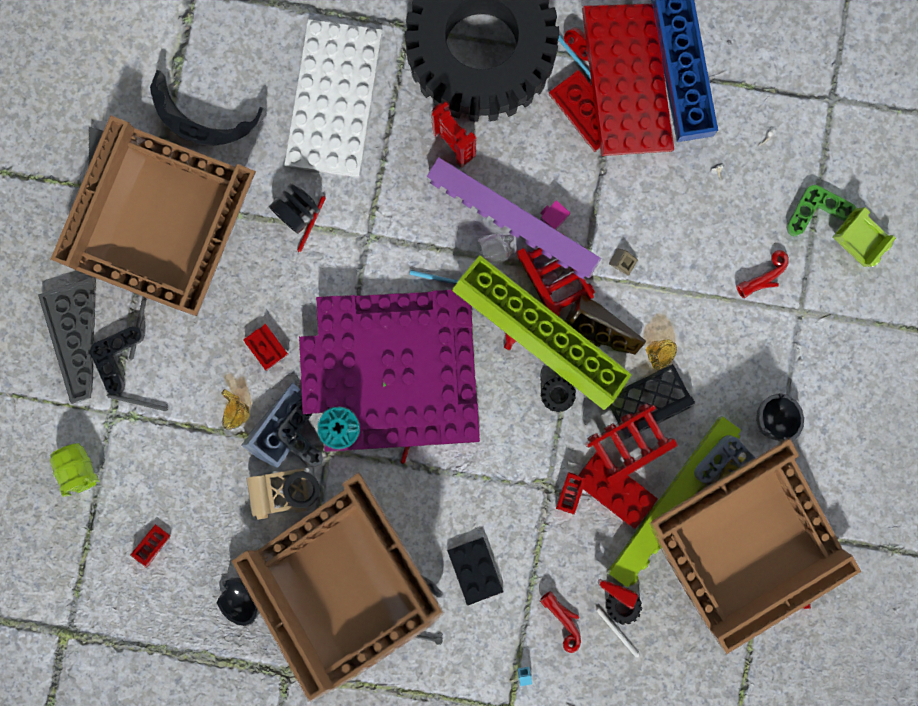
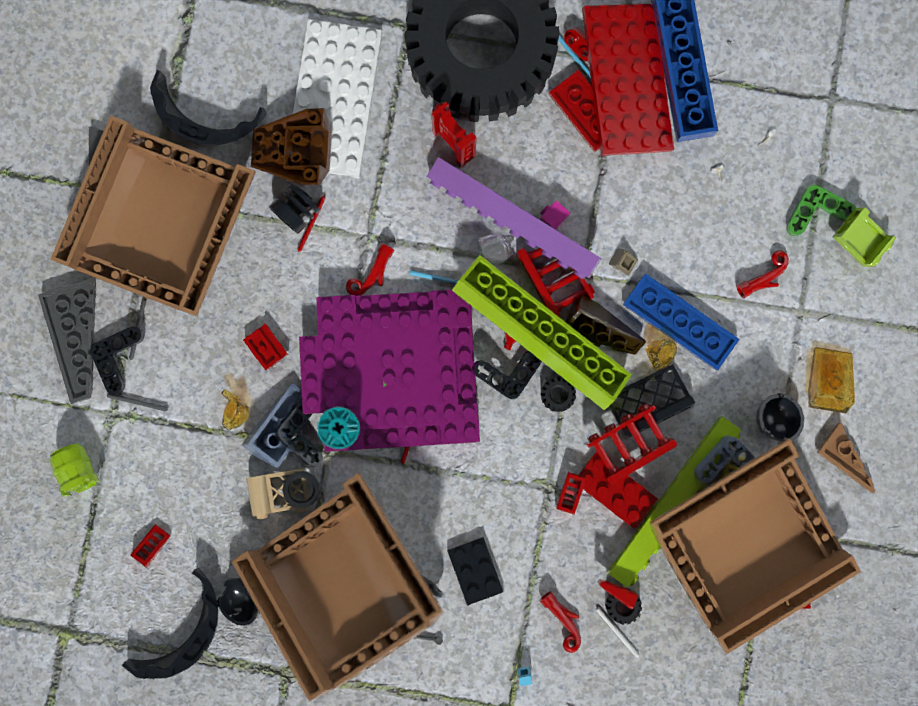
none -> black windscreen [121,568,218,679]
none -> reddish brown wedge [251,108,332,185]
none -> red plant [346,243,395,296]
none -> black beam [472,351,542,399]
none -> blue plate [623,273,740,371]
none -> clear yellow slope [808,347,855,413]
none -> medium nougat wing [816,423,876,494]

